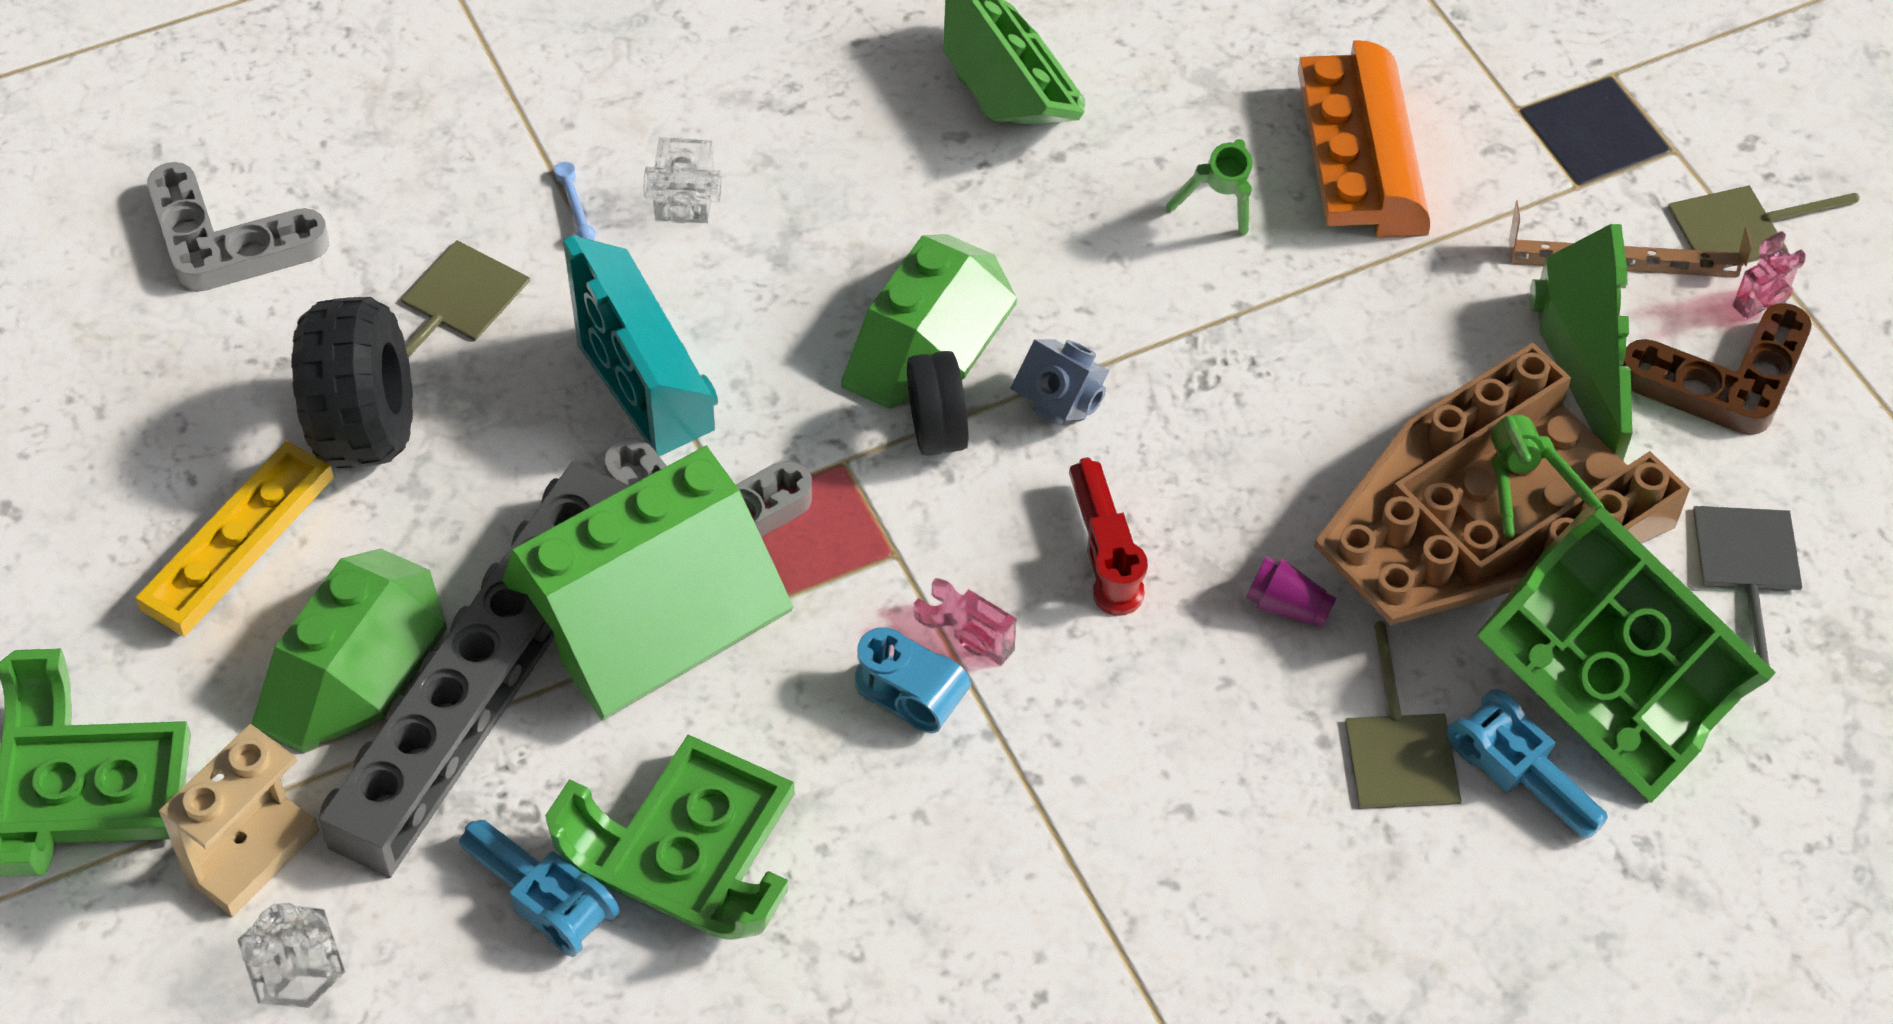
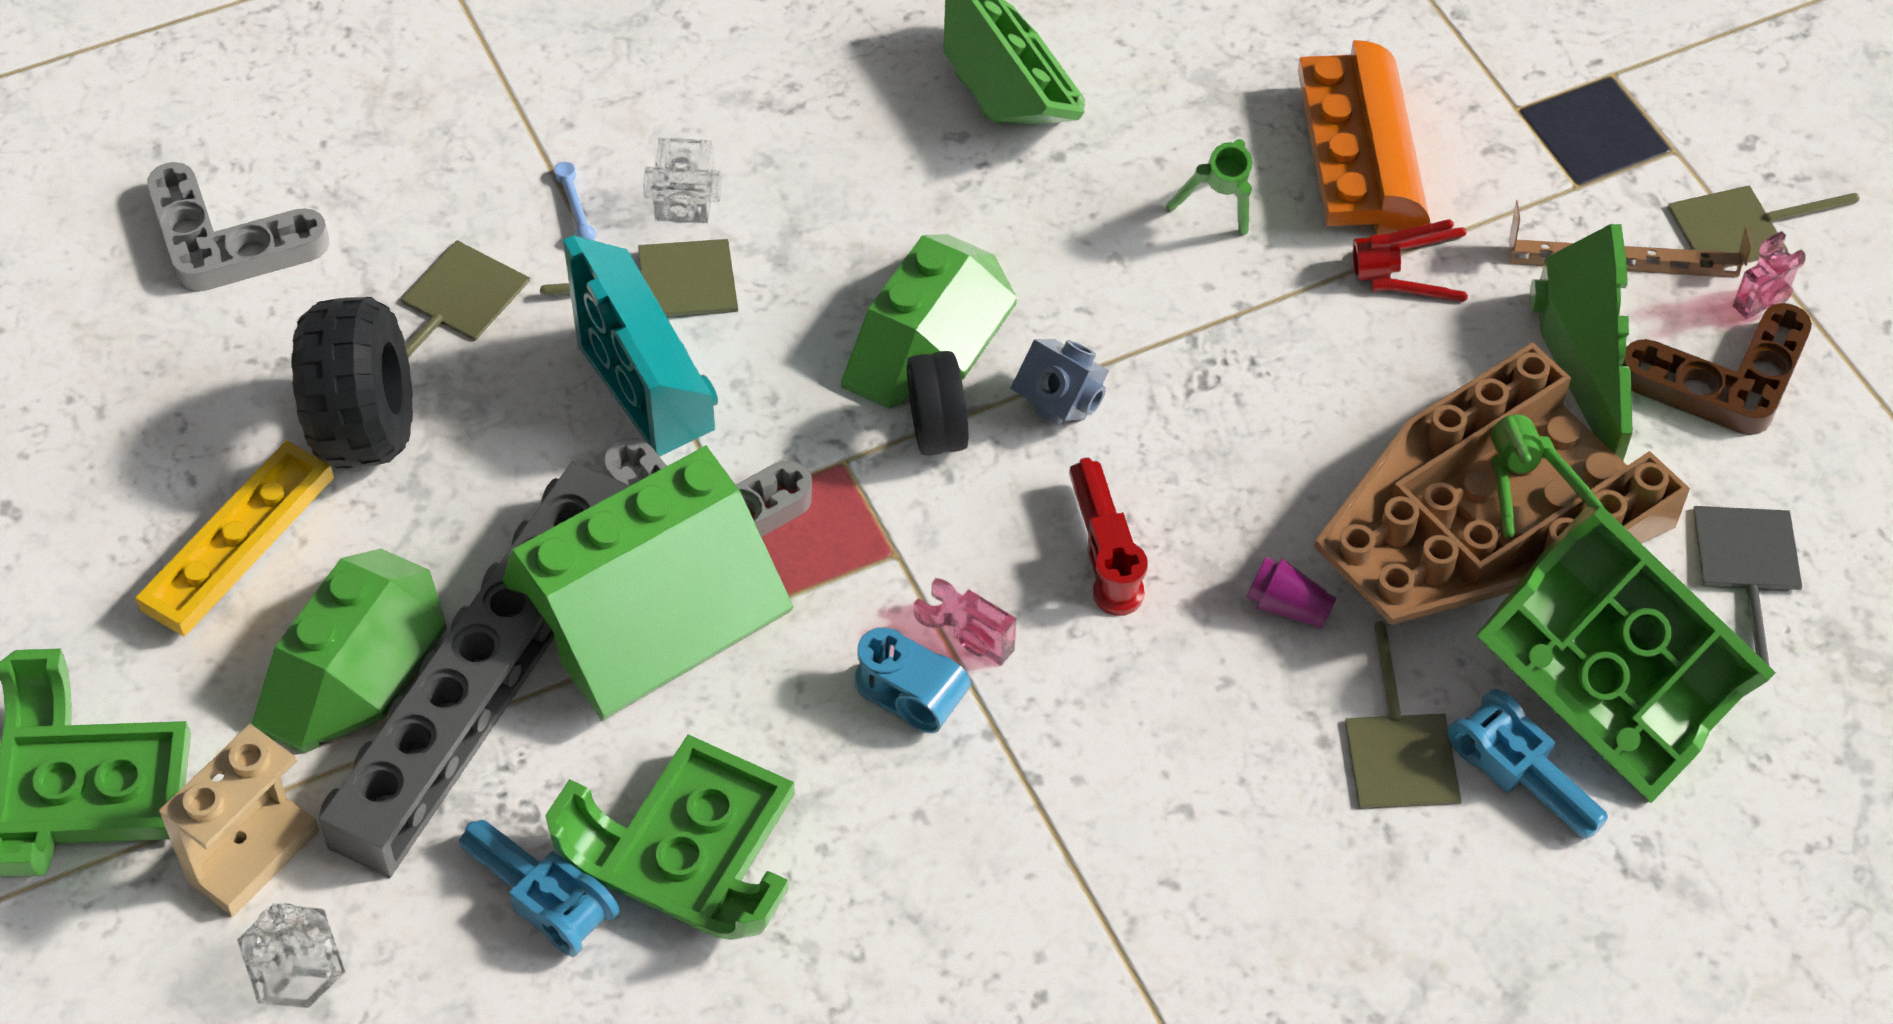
none -> olive piece [540,239,738,317]
none -> red plant [1352,219,1468,302]

